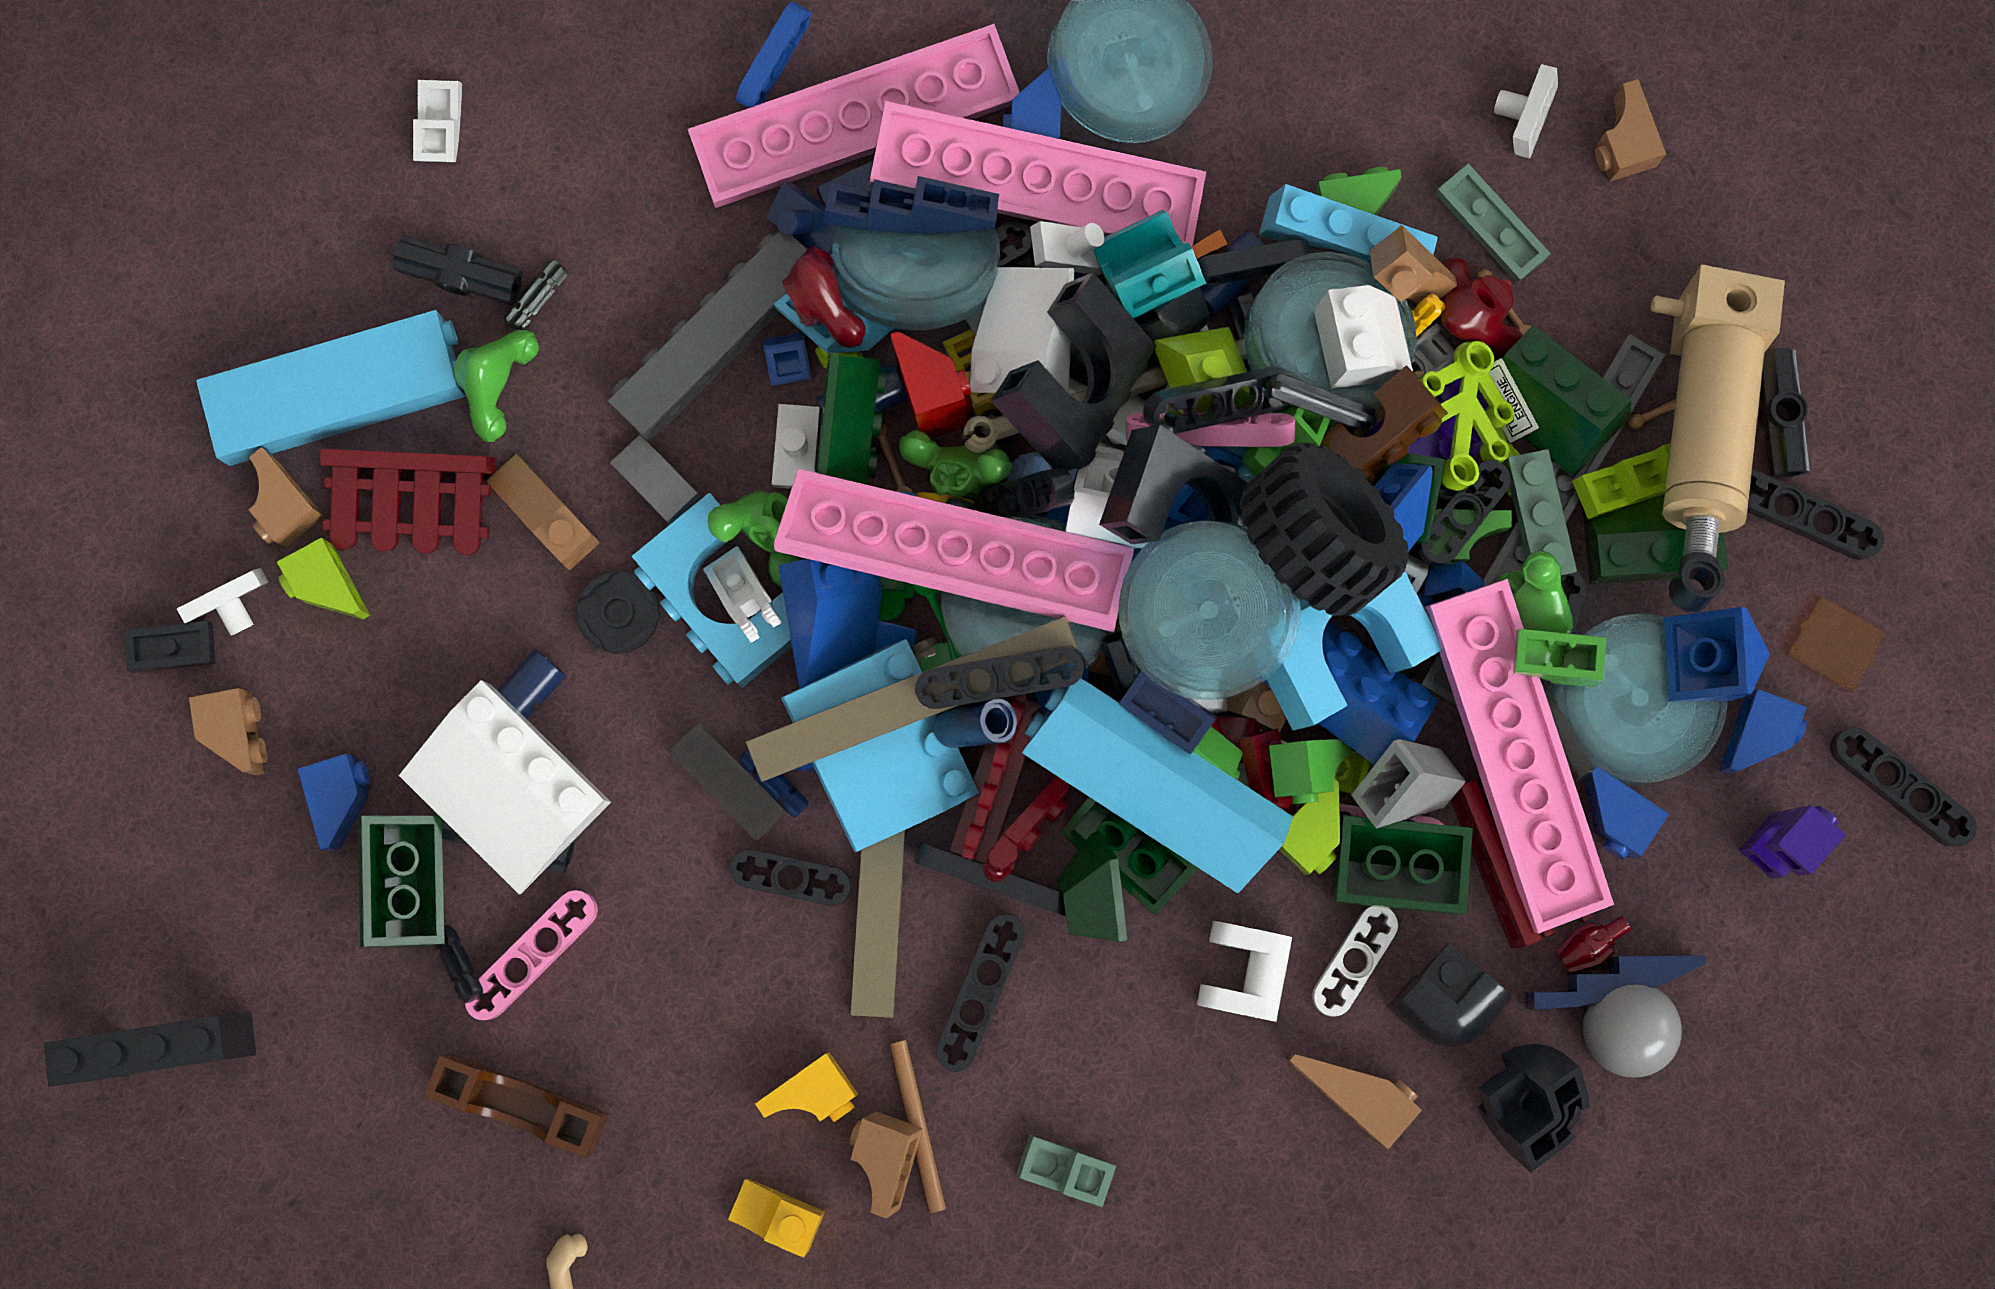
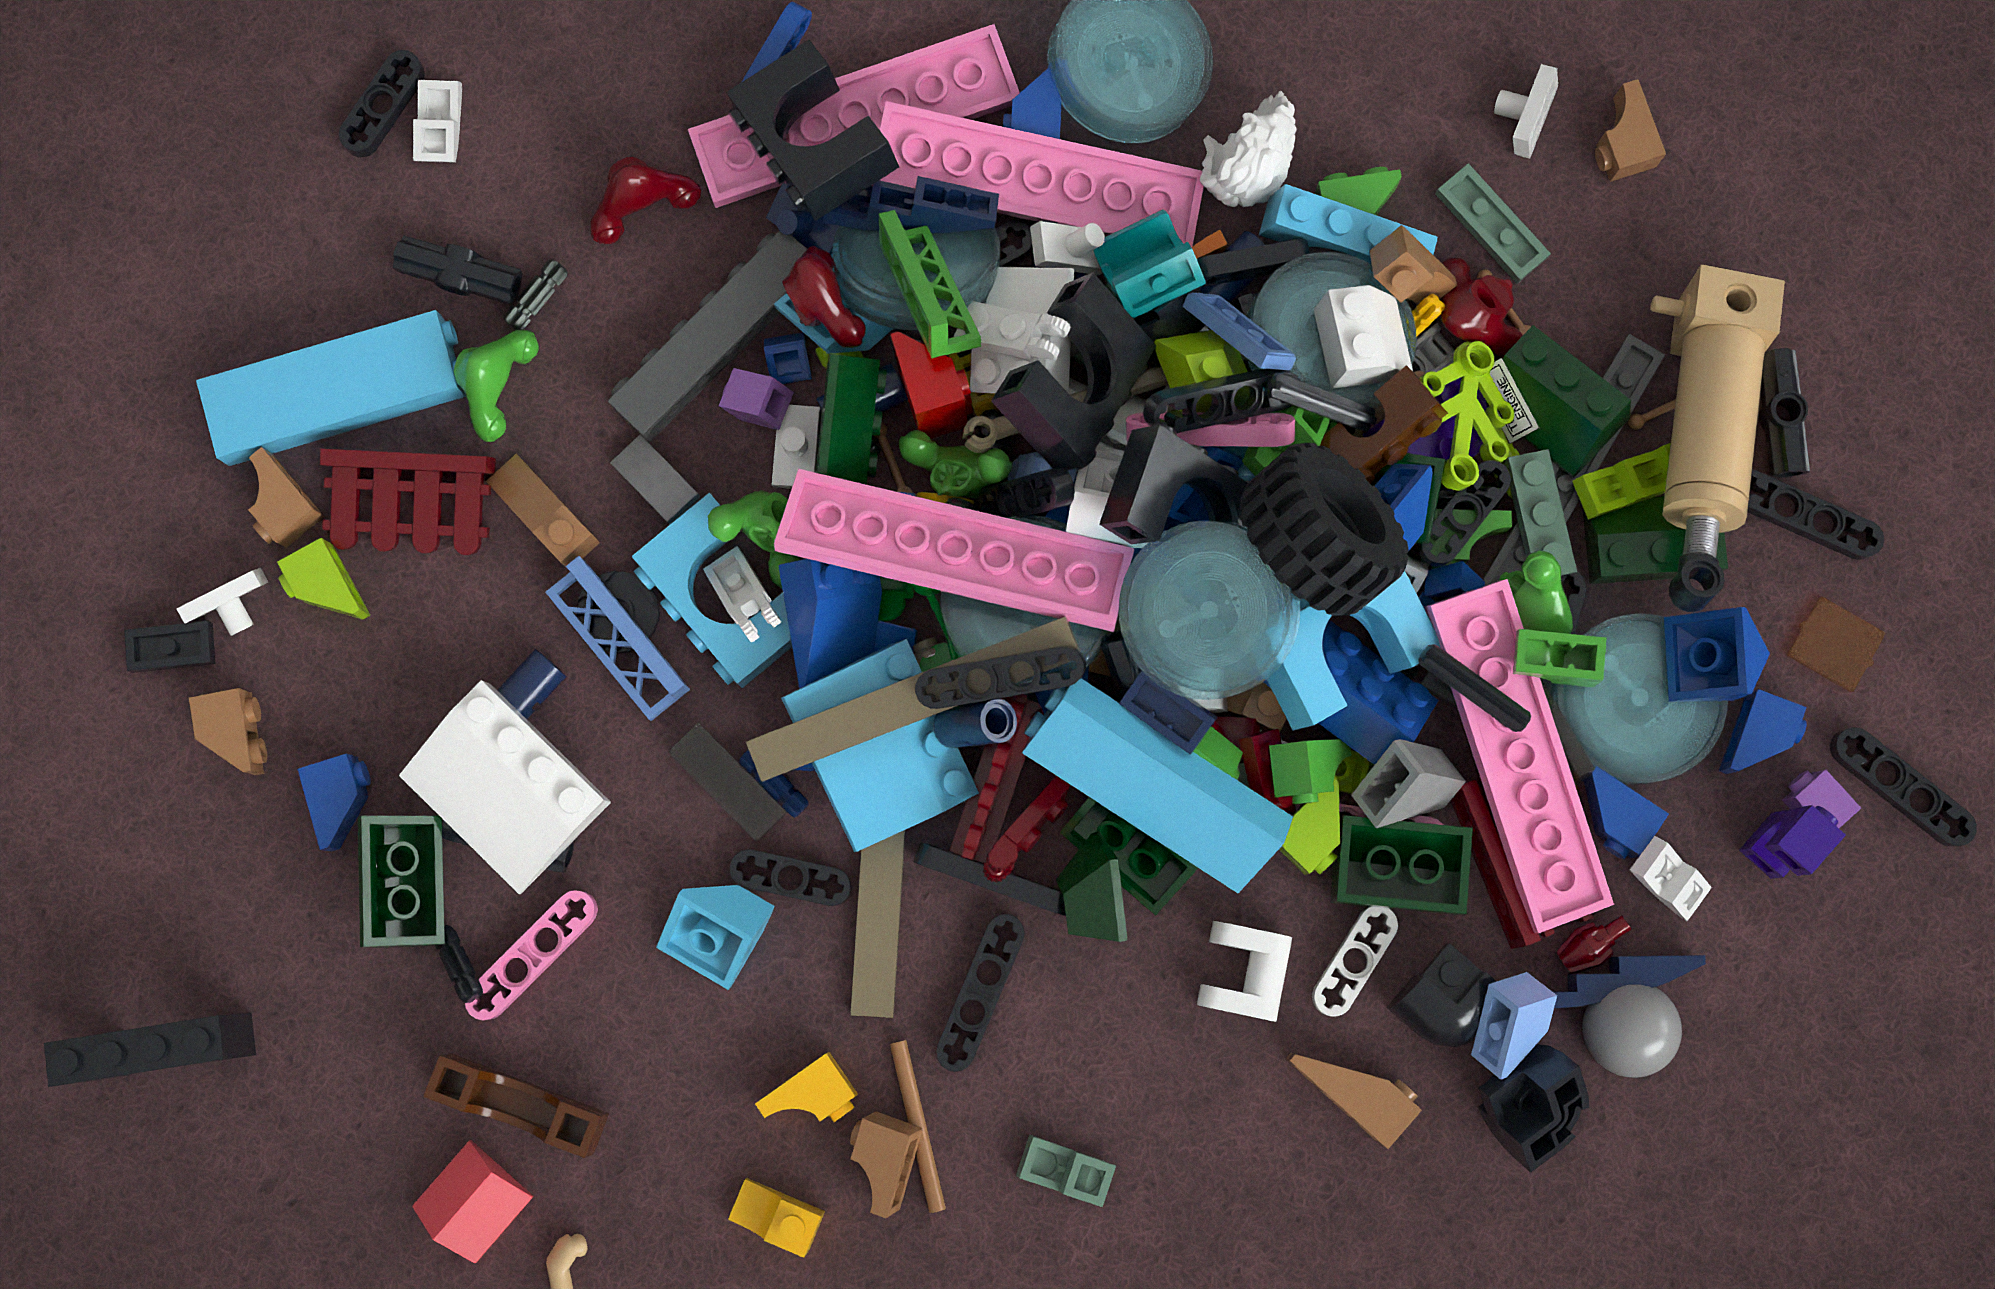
none -> black beam [339,50,425,157]
none -> coral slope [412,1140,534,1263]
none -> medium blue fence [545,556,690,721]
none -> dark red head [590,157,701,244]
none -> medium azure slope [656,885,775,990]
none -> medium lavender brick [719,368,794,430]
none -> black arch [726,40,899,221]
none -> bright green fence [879,210,981,358]
none -> white hinge [954,301,1071,361]
none -> medium blue tile [1182,293,1296,370]
none -> white hair [1200,91,1297,207]
none -> black axle [1418,644,1532,732]
none -> light blue slope [1471,972,1557,1079]
none -> white slope [1630,836,1712,921]
none -> medium lavender brick [1782,769,1861,828]

